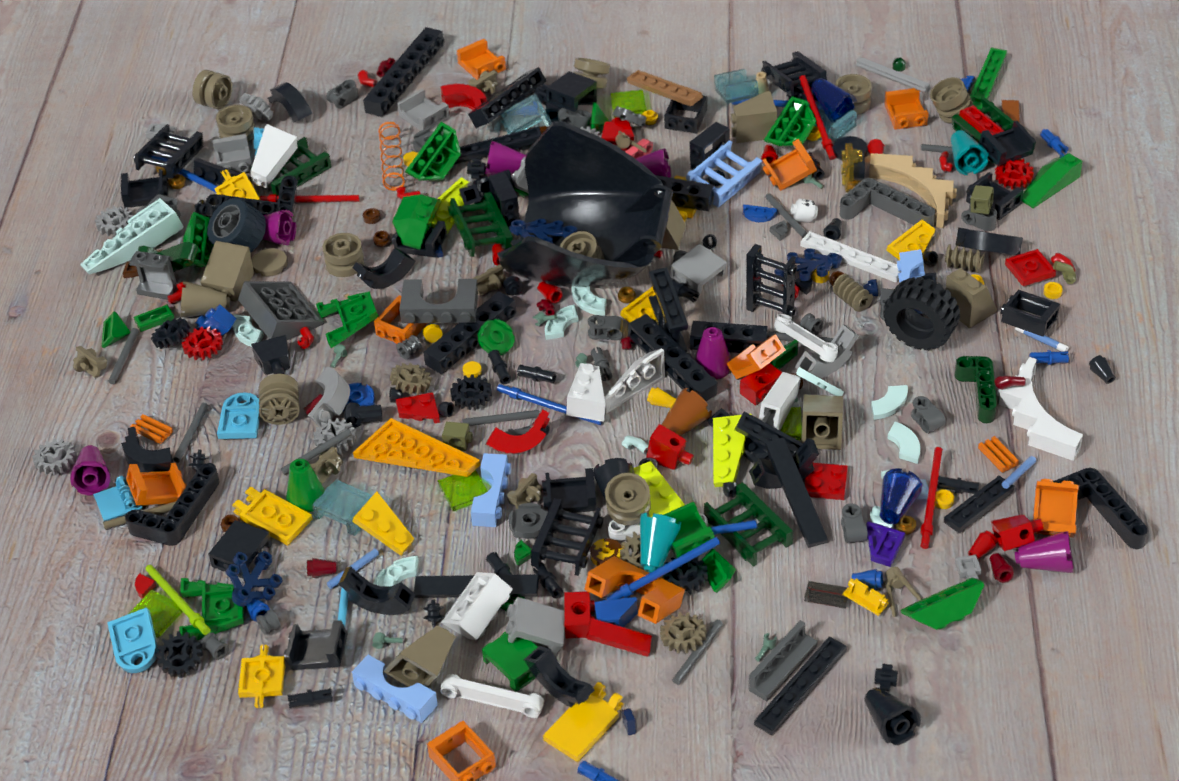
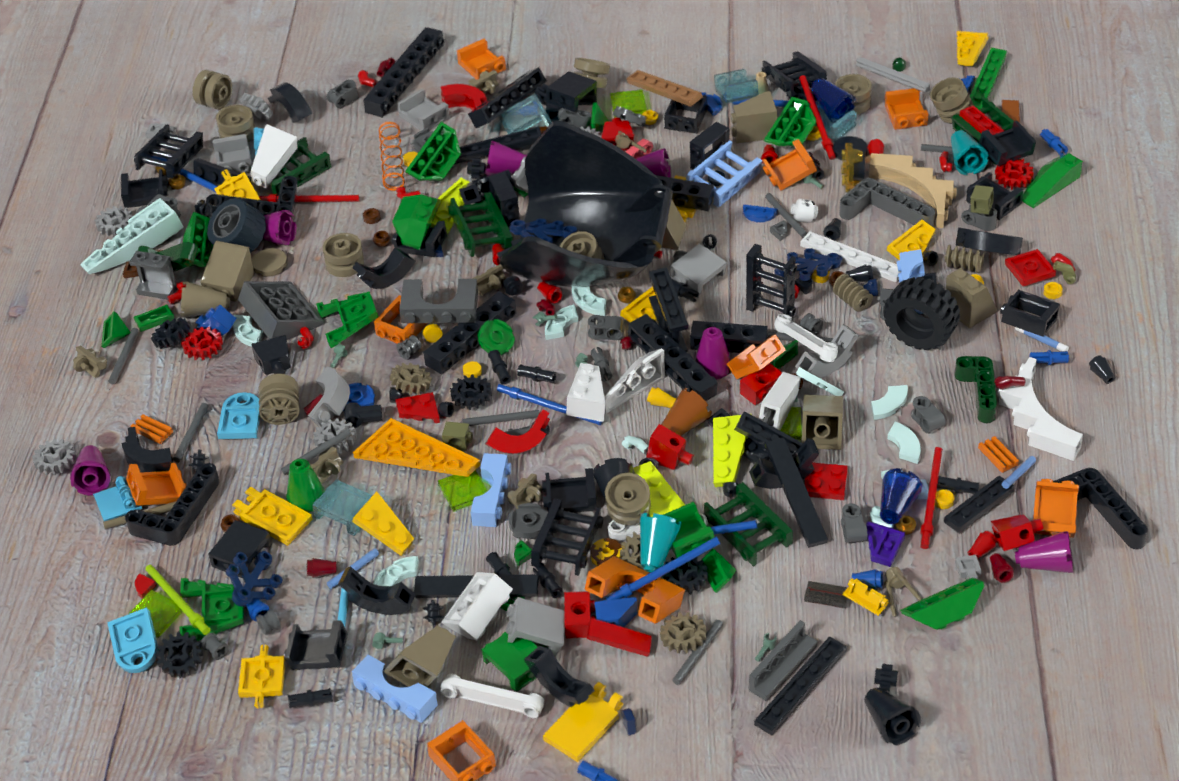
none -> blue tile [702,92,722,116]
none -> black cone [846,264,874,282]
none -> yellow wing [957,31,988,66]

